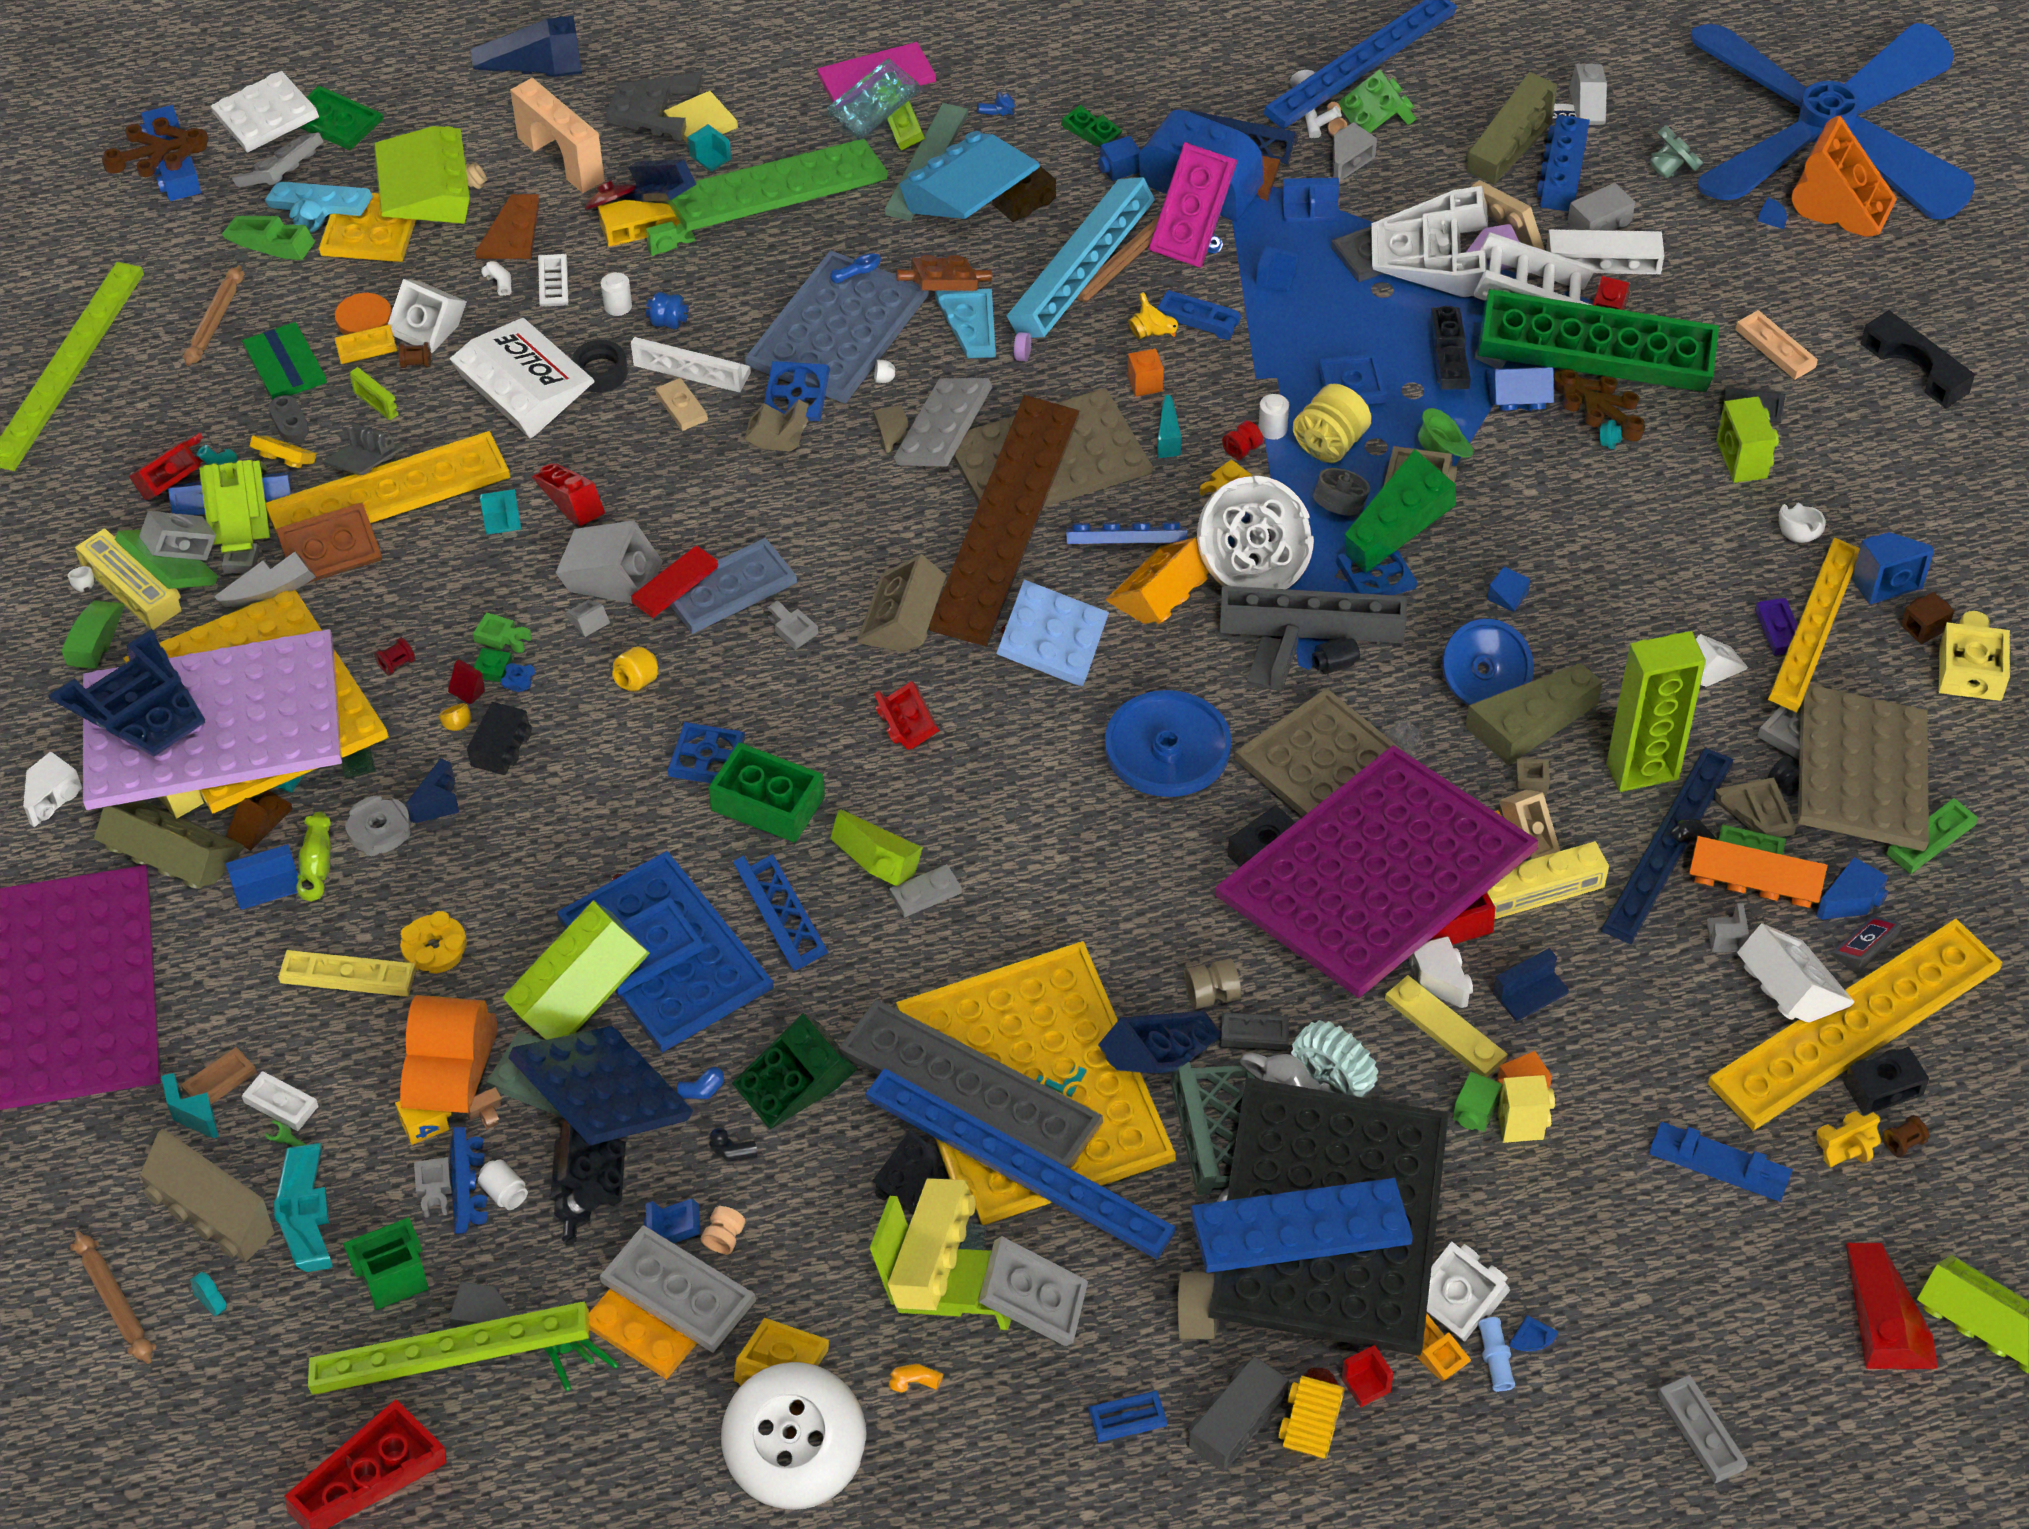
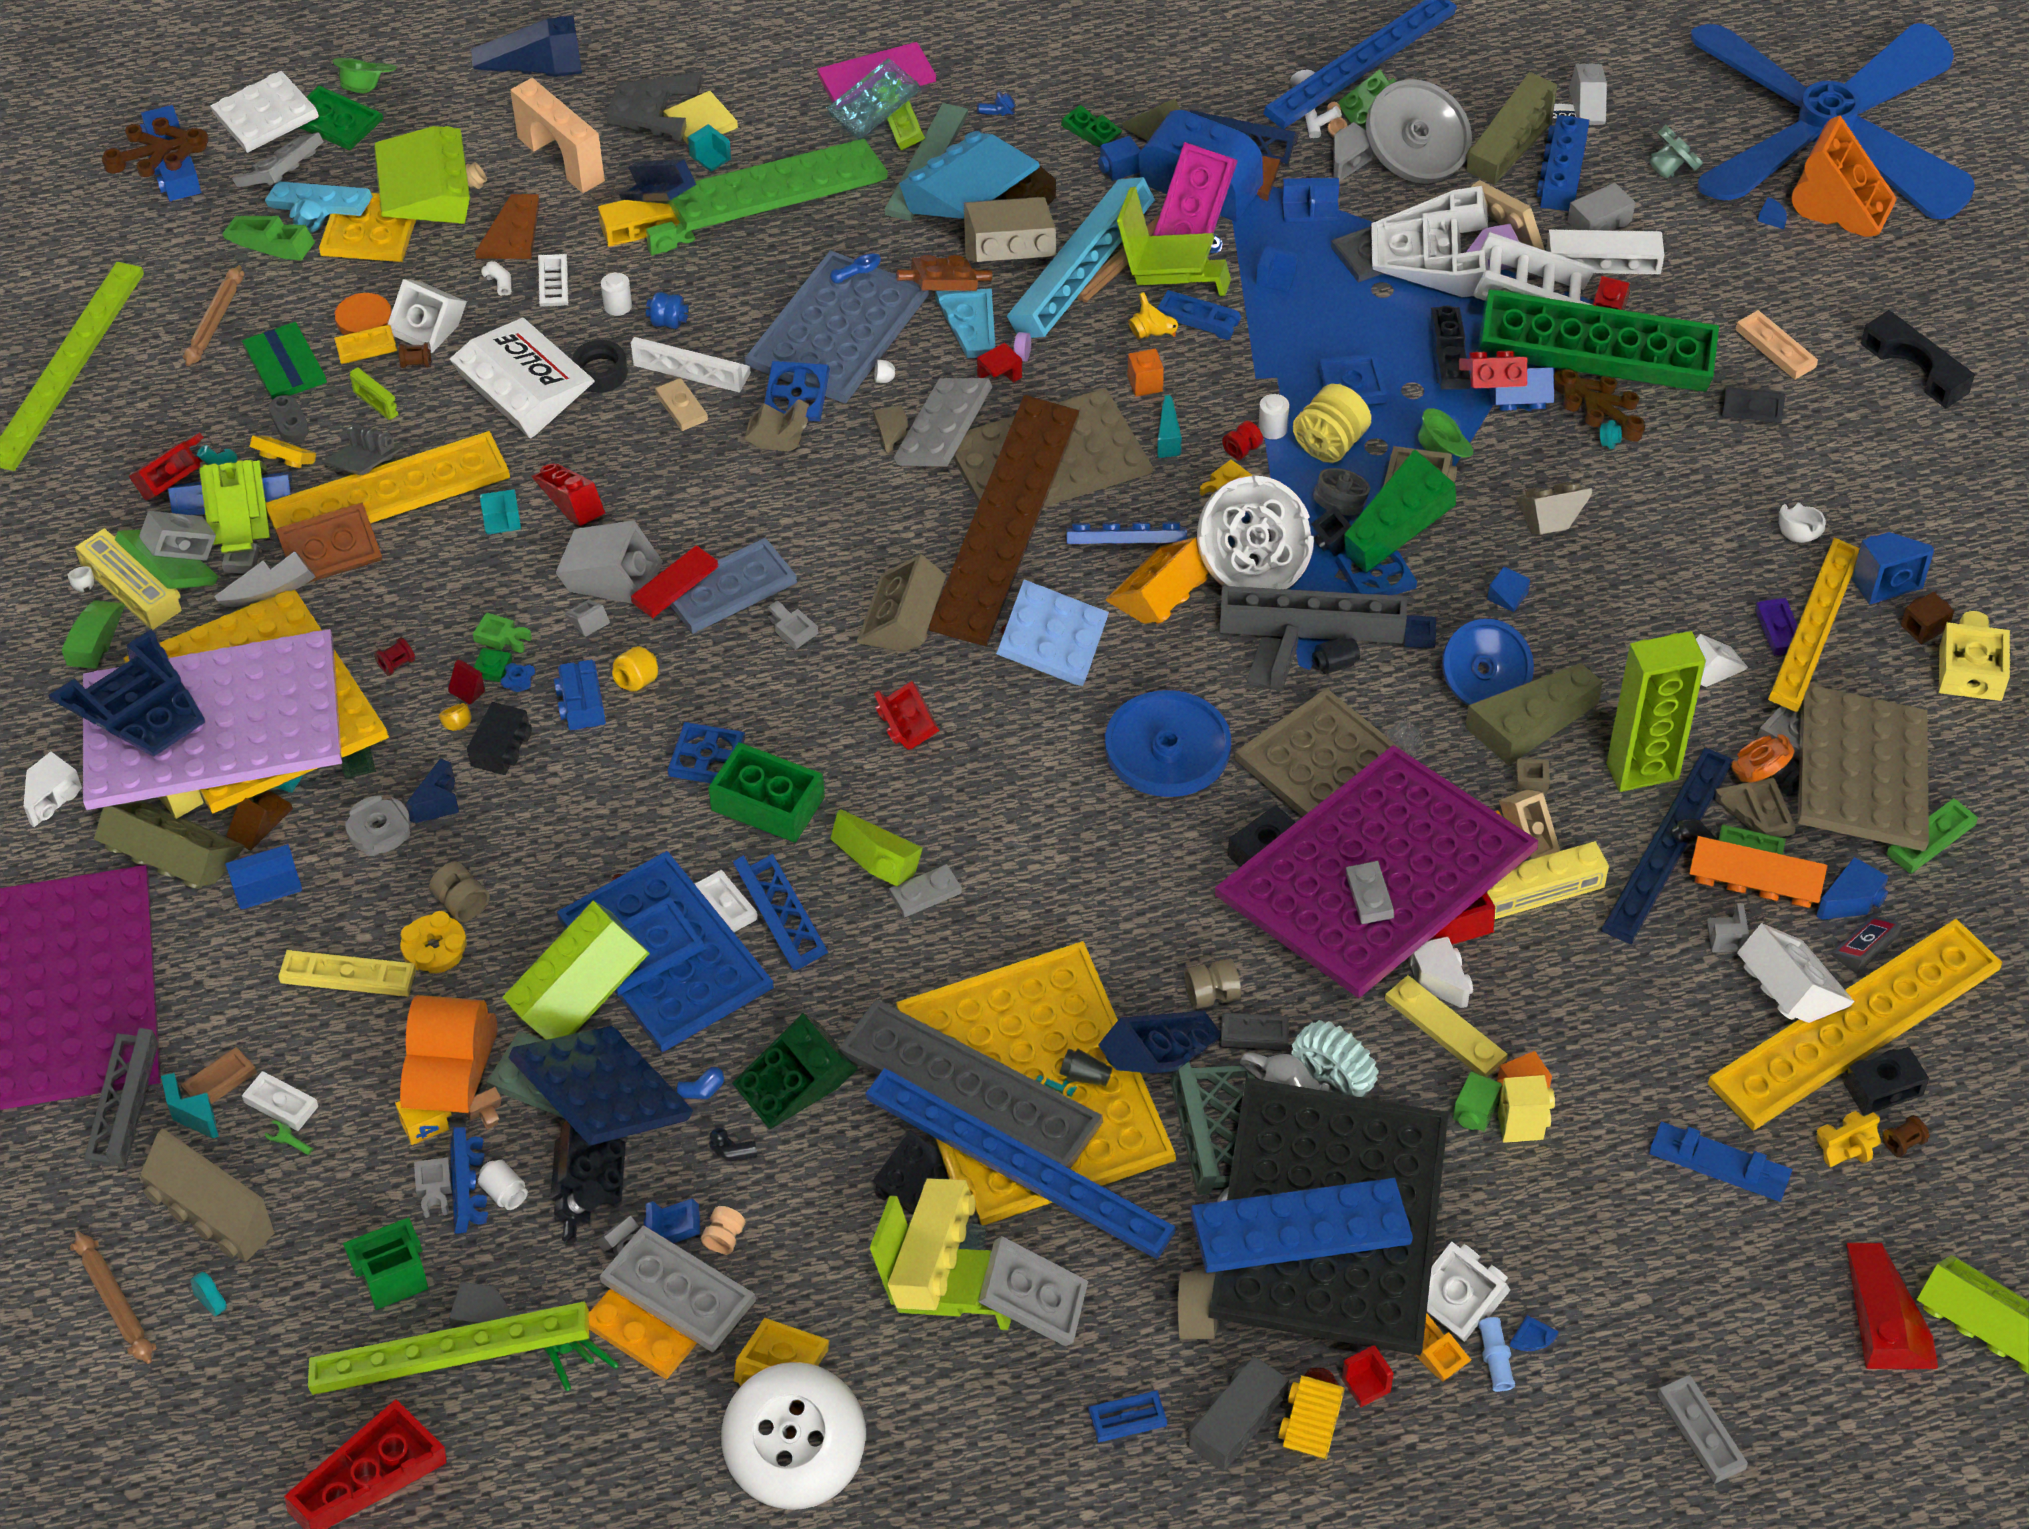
teal plate [273,1143,332,1272] -> none
lime animal [296,811,331,902] -> none
dark red dish [584,180,636,210] -> none
light orange arm [889,1363,943,1393] -> none
dark blue panel [1493,948,1569,1021] -> none
lime brick [1716,396,1779,483] -> none
none -> dark grey fence [84,1028,159,1167]
none -> bright green piece [333,58,397,93]
none -> dark tan wheel [429,862,490,922]
none -> blue brick [554,659,606,730]
none -> light grey tile [596,1215,639,1256]
none -> white plate [695,870,757,932]
none -> dark tan slope [964,197,1056,262]
none -> red panel [977,342,1022,383]
none -> pearl dark grey cone [1060,1048,1113,1087]
none -> lime piece [1117,187,1231,296]
none -> olive slope [1122,98,1181,141]
none -> black brick [1311,505,1351,557]
none -> light grey plate [1346,861,1394,924]
none -> light grey dish [1366,79,1472,184]
none -> dark blue plate [1404,615,1436,648]
none -> bracket [1459,351,1527,388]
none -> slope [1516,482,1592,535]
none -> orange tile [1732,734,1794,782]

